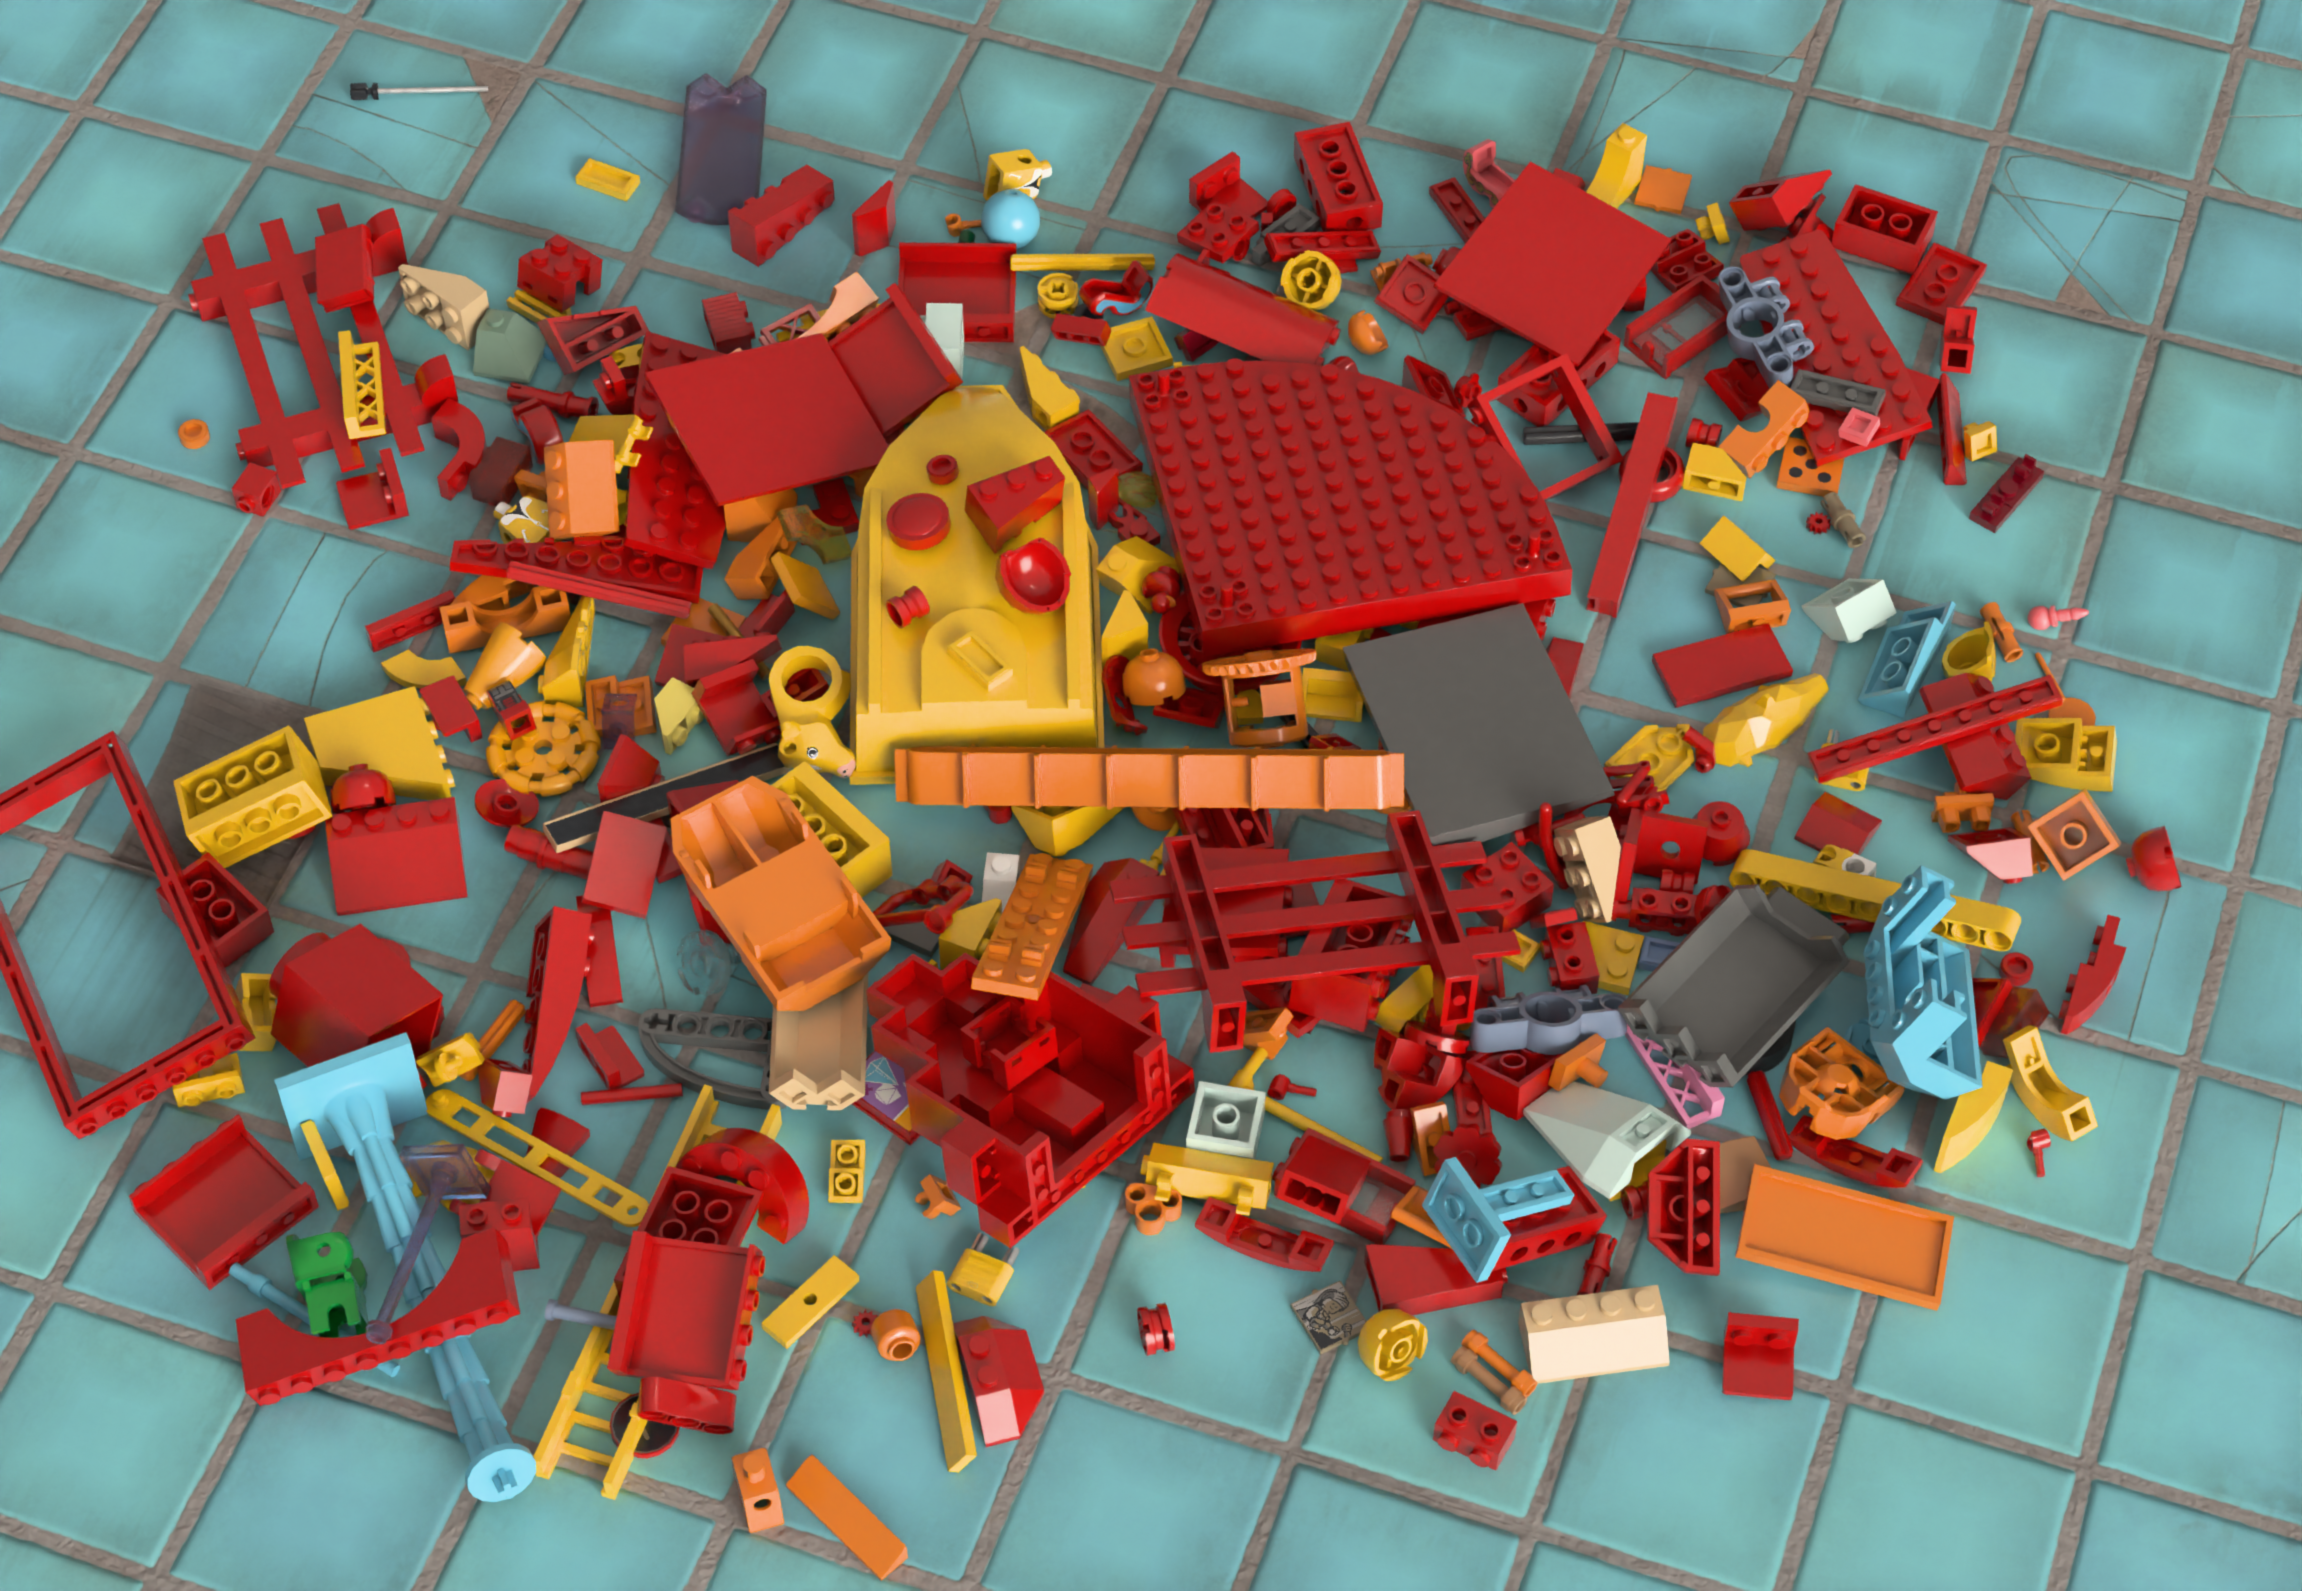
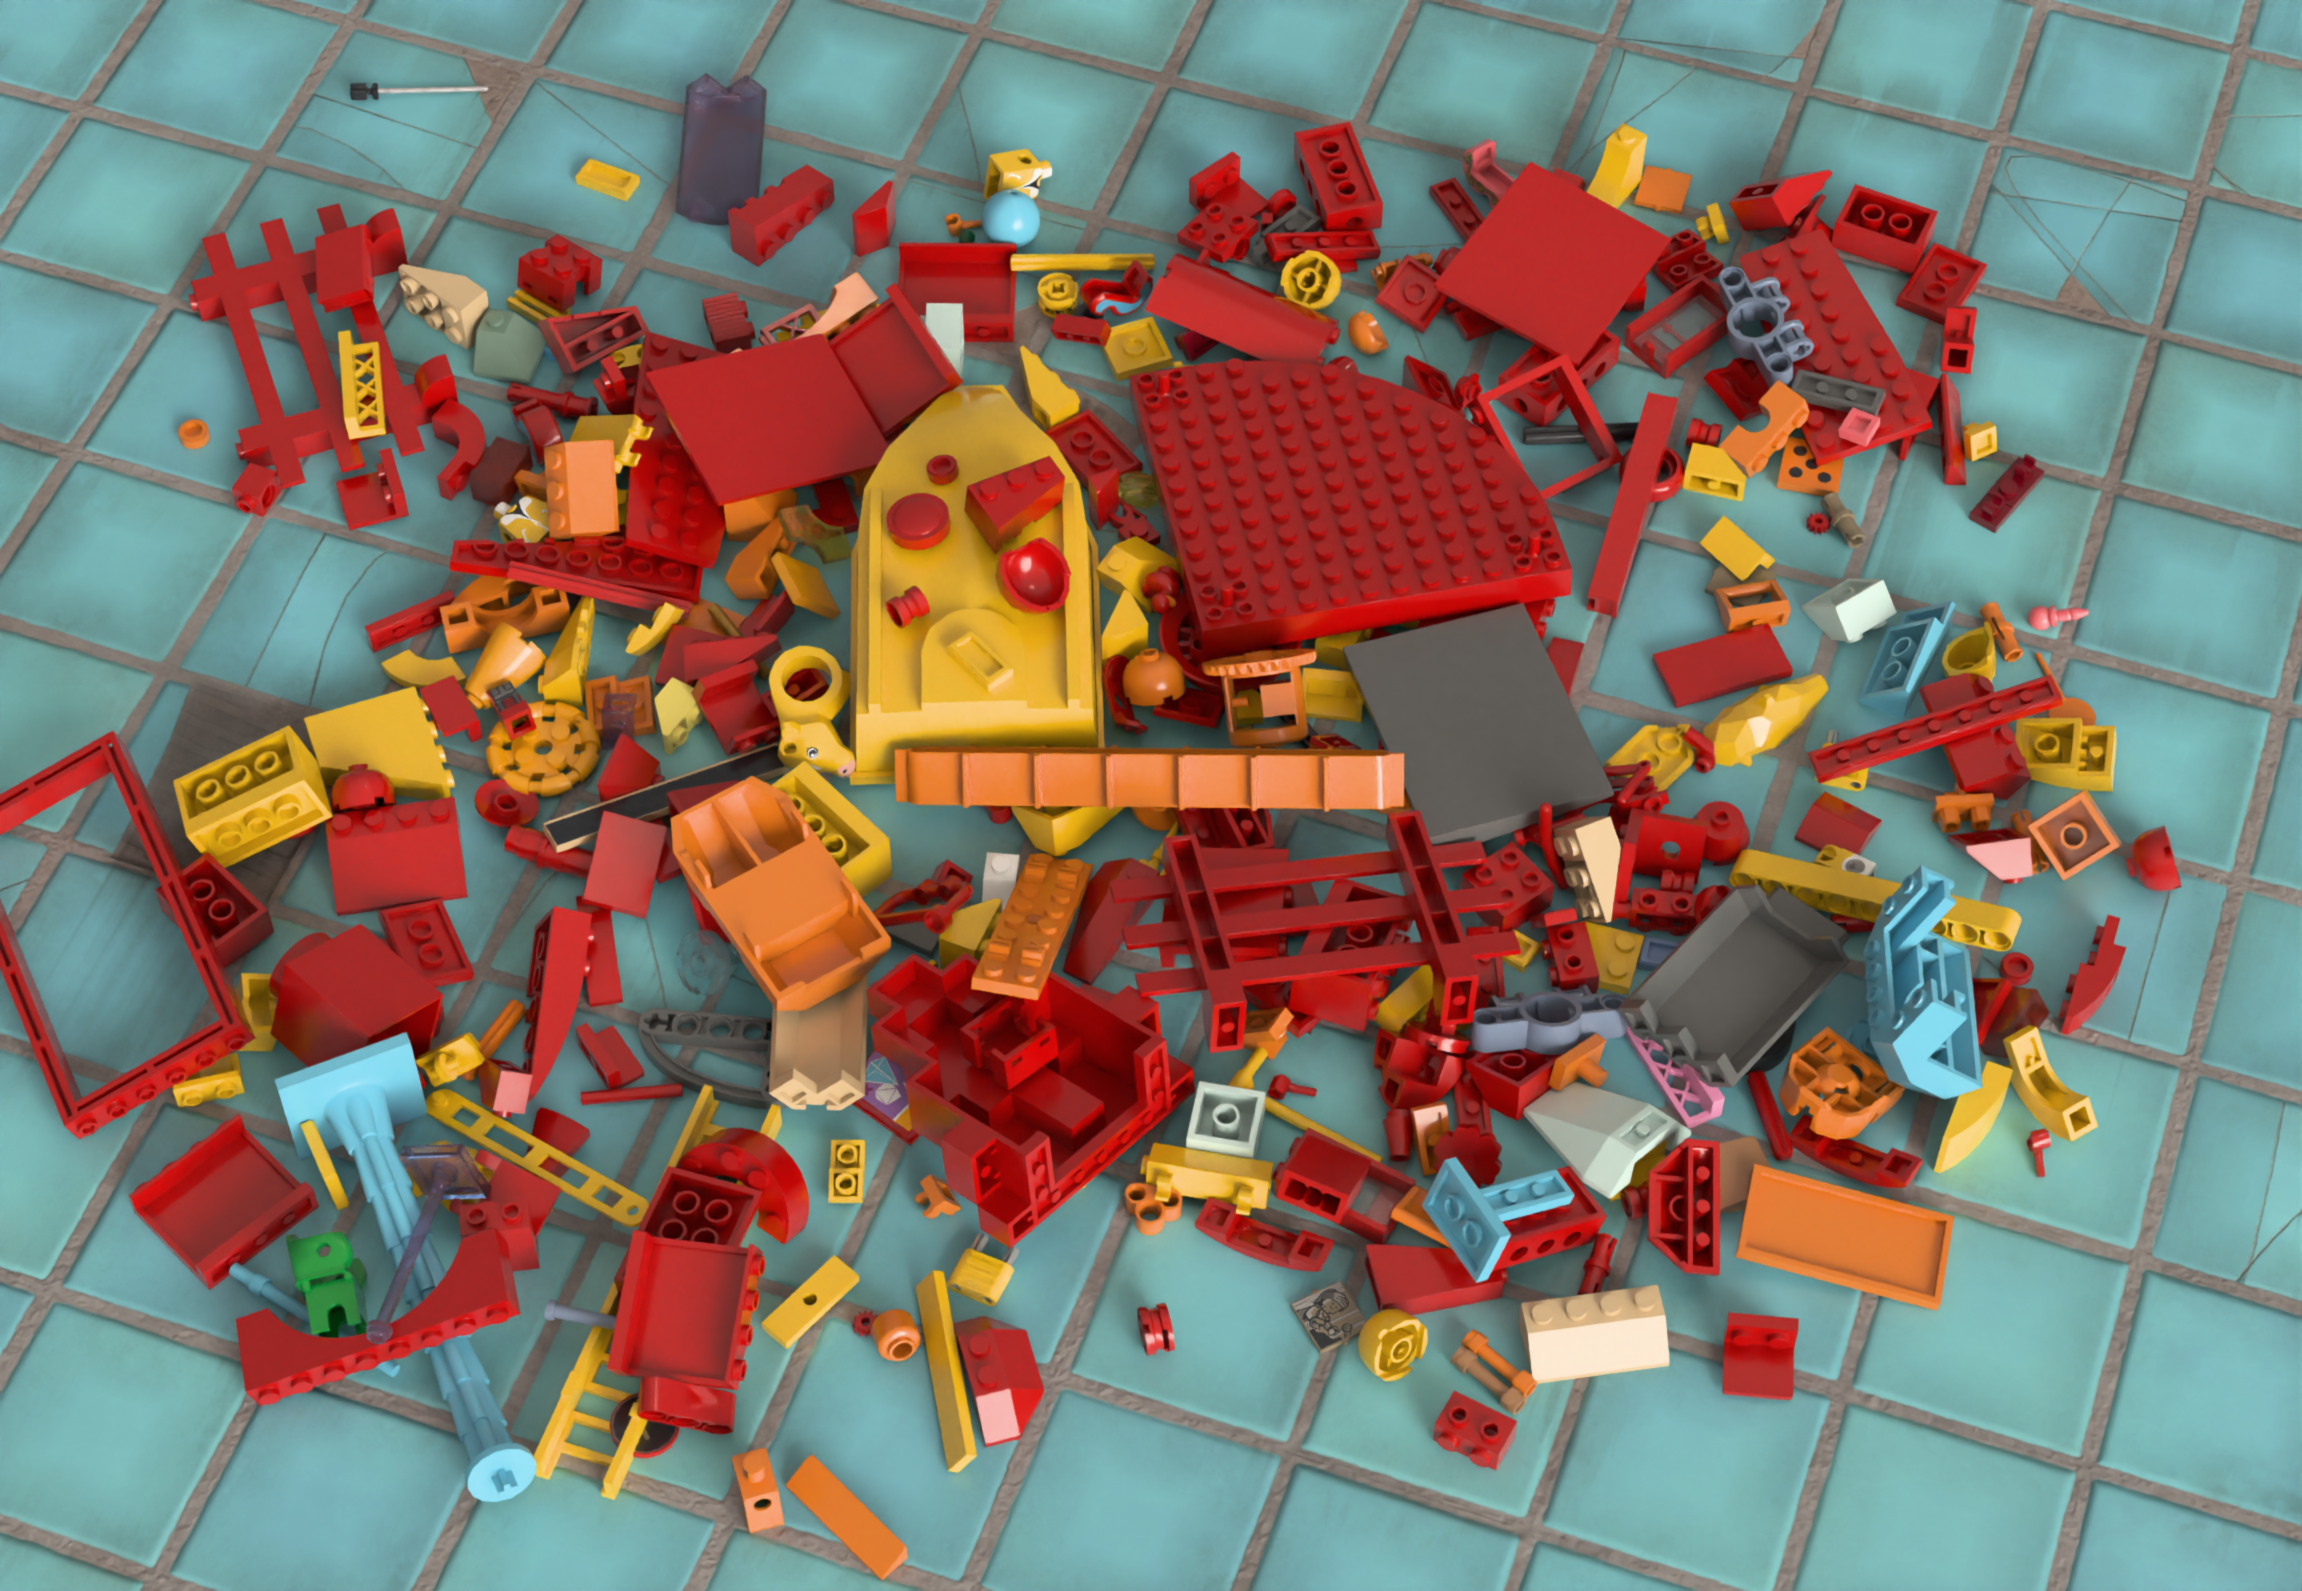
none -> red tile [378,898,474,987]
none -> yellow slope [625,602,685,656]

